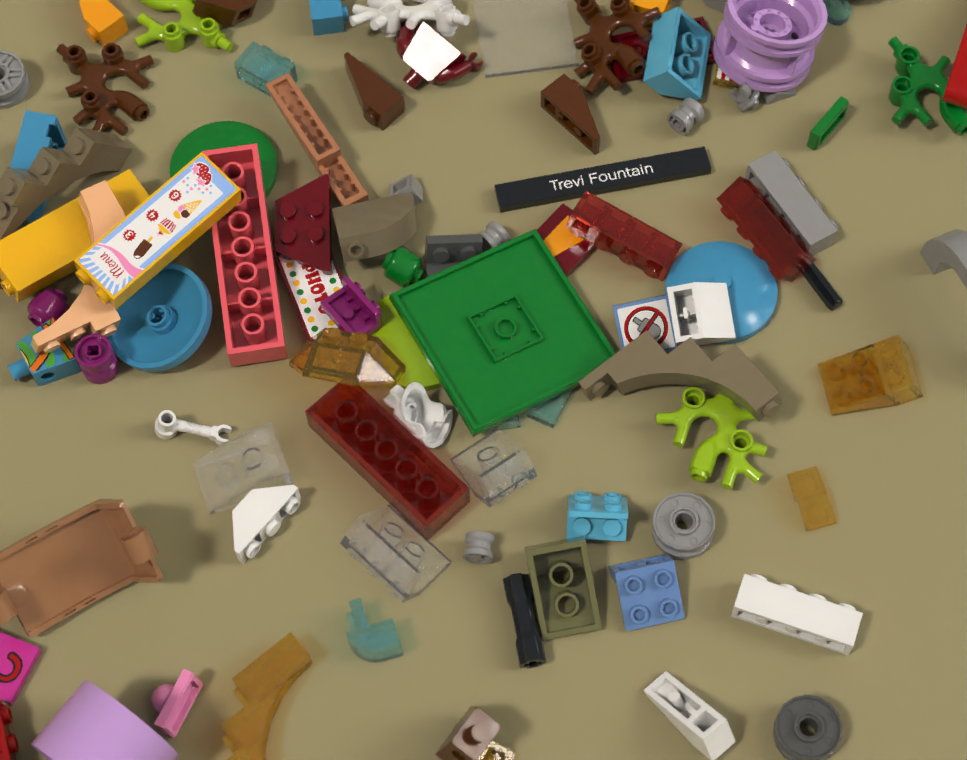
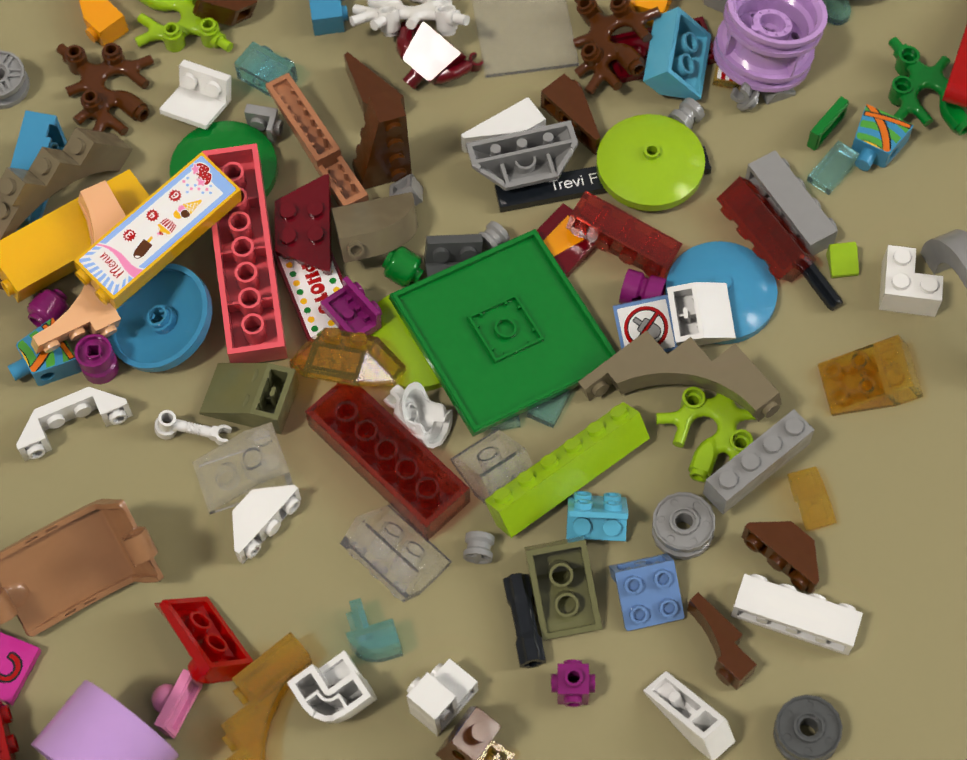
none -> white slope [16,387,133,461]
none -> red slope [154,597,255,684]
none -> white bracket [160,60,231,129]
none -> olive slope [199,363,299,435]
none -> light grey bracket [244,104,283,144]
none -> white brick [287,651,377,723]
none -> reddish brown wedge [352,89,412,189]
none -> white brick [407,658,478,736]
none -> white slope [461,97,546,153]
none -> light grey wedge [466,120,578,191]
none -> lime brick [484,402,650,538]
none -> magenta brick [551,659,595,707]
none -> lime dish [596,114,705,211]
none -> magenta wheel [619,269,667,304]
none -> reddish brown slope [687,593,757,690]
none -> light grey brick [703,409,814,514]
none -> reddish brown slope [742,521,819,594]
none -> clear light blue tile [807,140,860,195]
none -> lime slope [826,242,859,278]
none -> torso [850,104,914,171]
none -> white brick [879,245,943,317]

